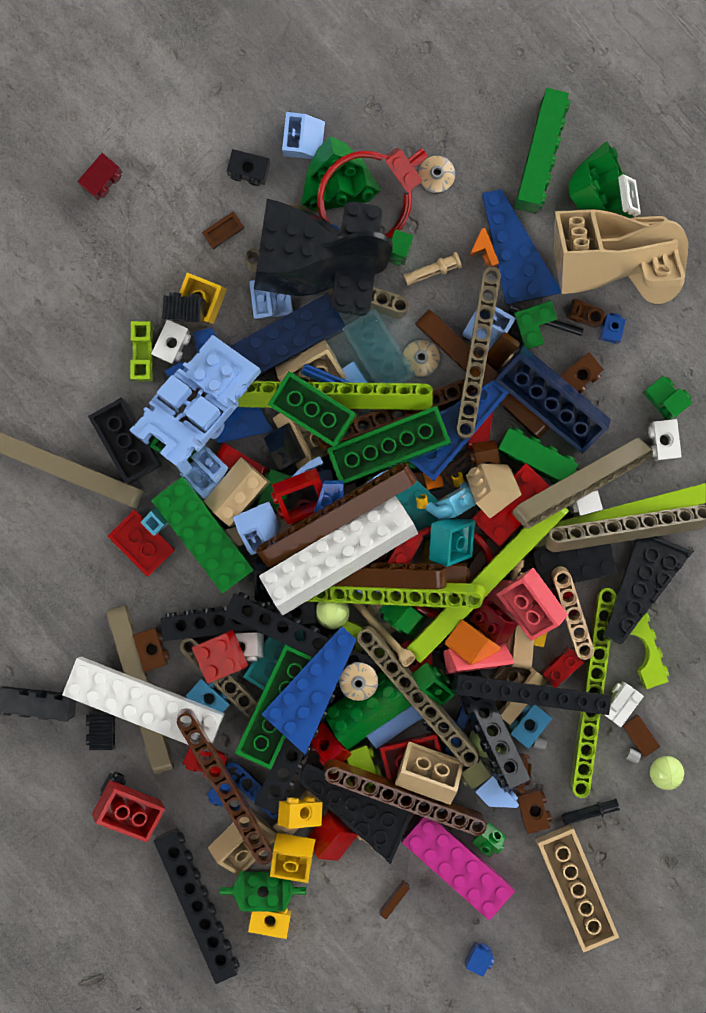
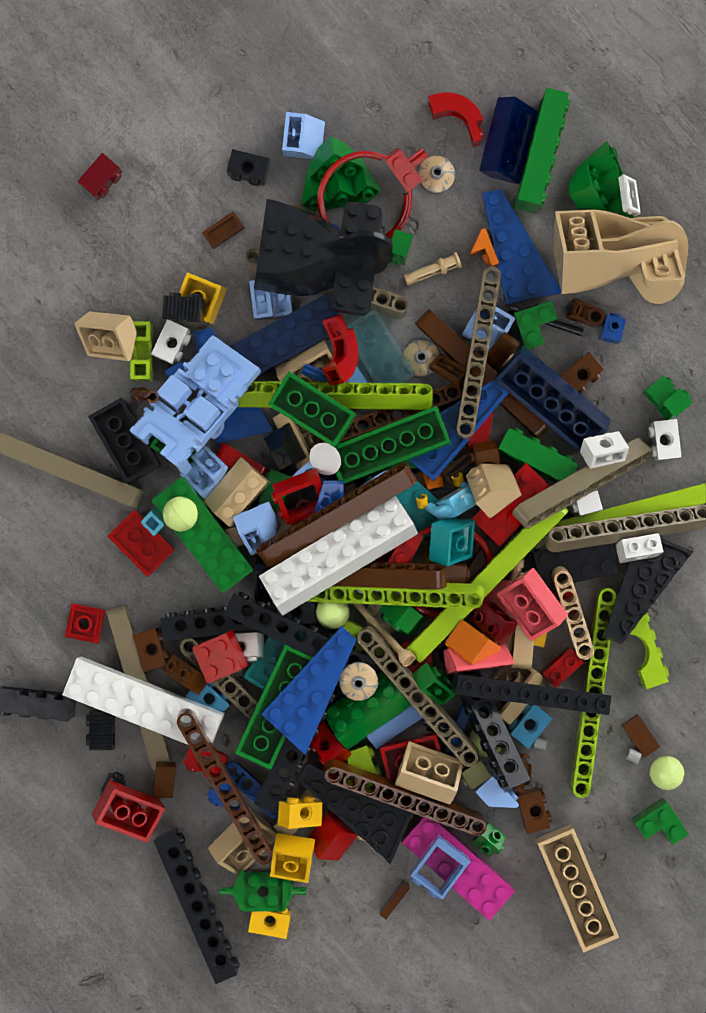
blue brick [464,942,494,977] -> none
black axle [562,798,620,825] -> none
white brick [605,681,644,727] -> none
none -> red piece [65,603,106,644]
none -> tan slope [74,311,137,361]
none -> reddish brown pin [130,387,159,403]
none -> reddish brown tile [153,762,176,798]
none -> reddish brown brick [162,655,207,695]
none -> yellowish green piece [163,497,198,532]
none -> white sticker [309,443,341,475]
none -> red arch [322,314,358,386]
none -> medium blue window [410,834,471,900]
none -> red arch [428,92,484,147]
none -> reddish brown tile [429,354,471,386]
none -> clear blue slope [479,96,538,184]
none -> white brick [580,431,629,469]
none -> white brick [616,533,663,563]
none -> green brick [631,798,689,845]

